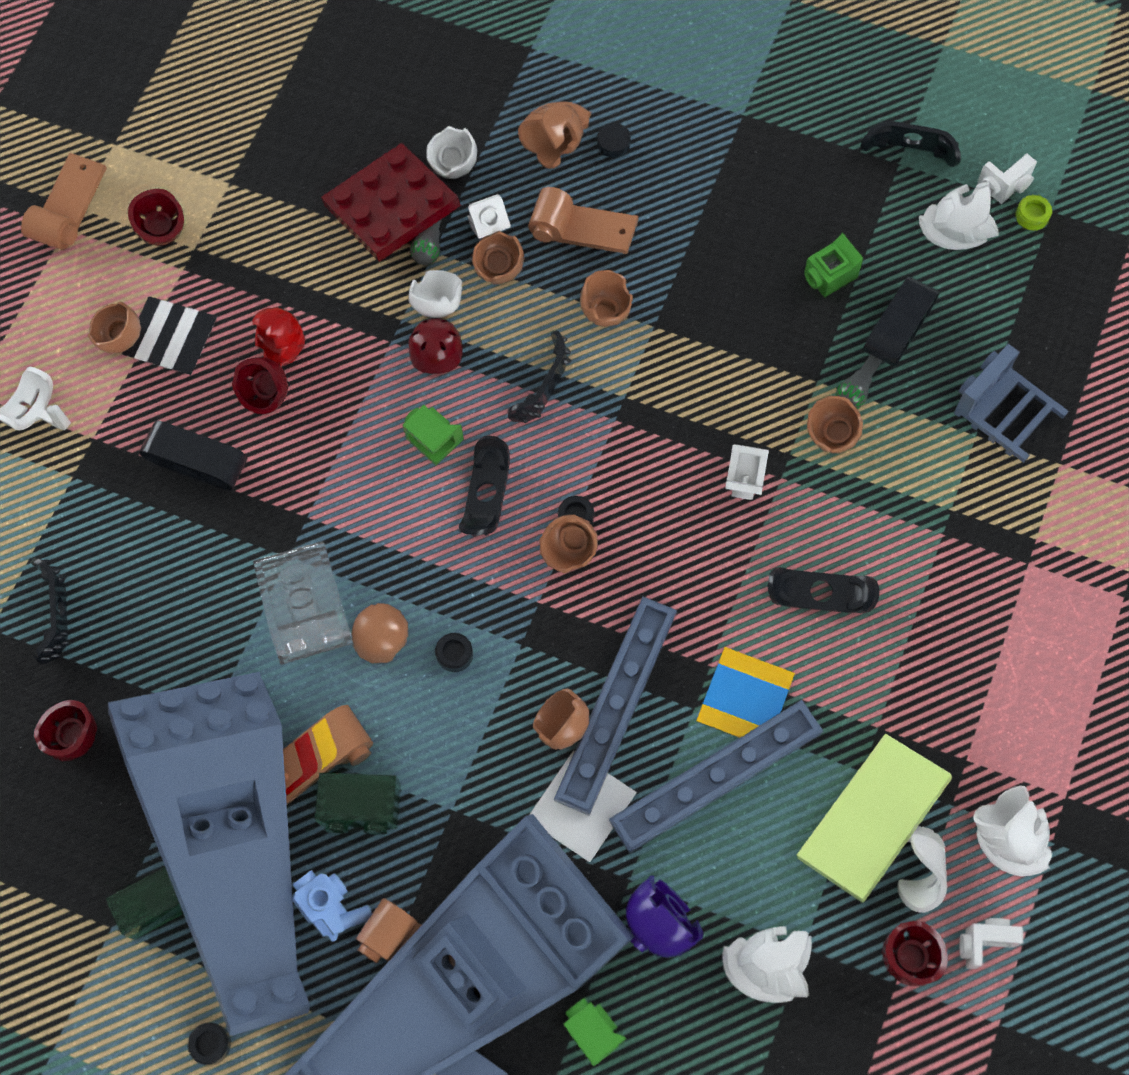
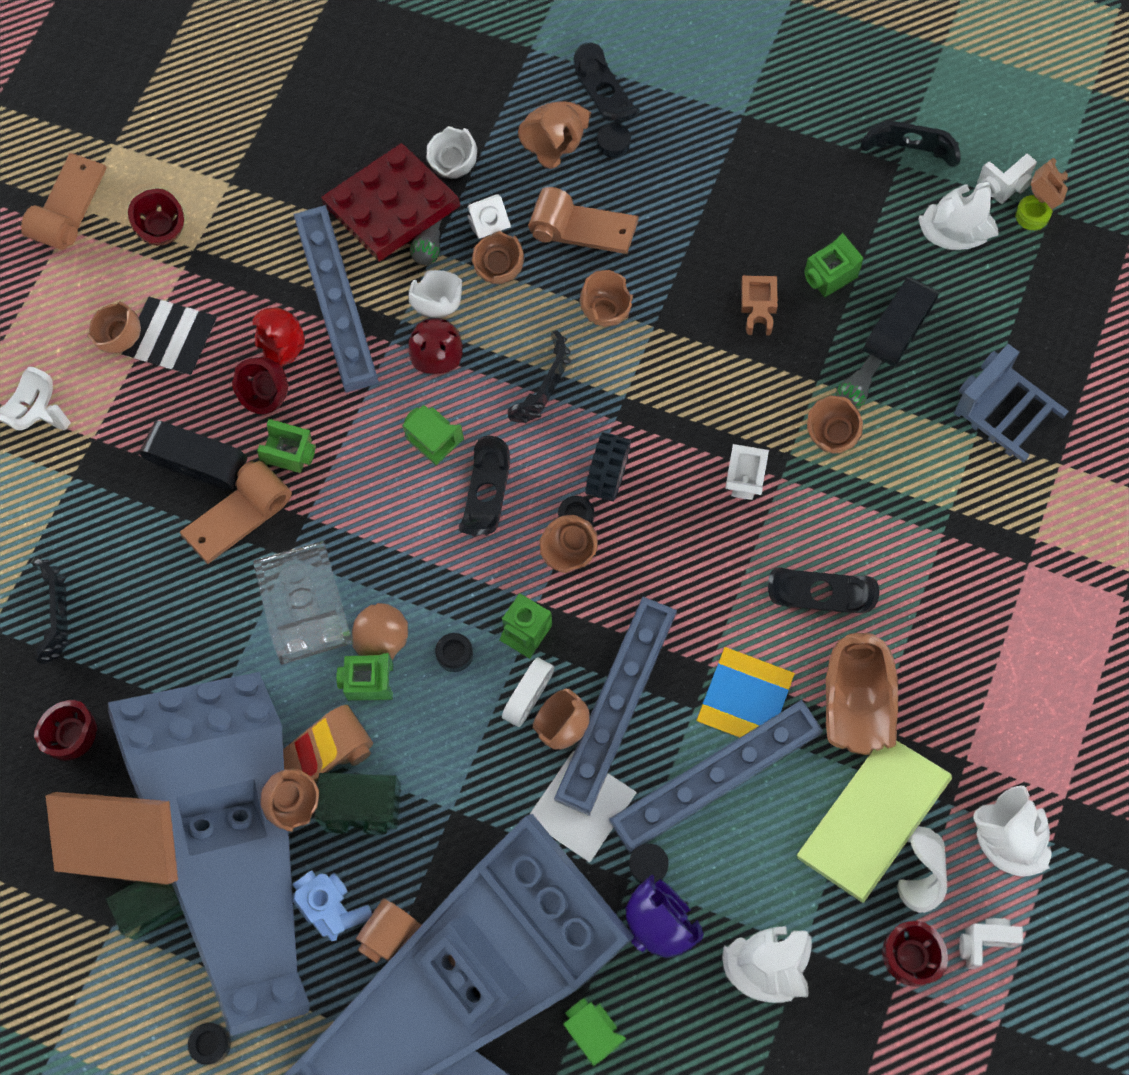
none -> nougat tile [46,792,178,884]
none -> nougat door [180,461,292,564]
none -> bright green window [257,419,316,473]
none -> nougat hair [260,769,319,832]
none -> sand blue tile [294,205,379,393]
none -> bright green window [337,652,394,701]
none -> bright green window [499,593,552,659]
none -> white beam [502,657,555,727]
none -> black piece [573,42,640,123]
none -> black wheel [585,432,631,502]
none -> black tile [629,844,669,883]
none -> nougat plate [741,276,778,335]
none -> nougat hair [826,633,898,755]
none -> nougat plate [1030,158,1068,210]

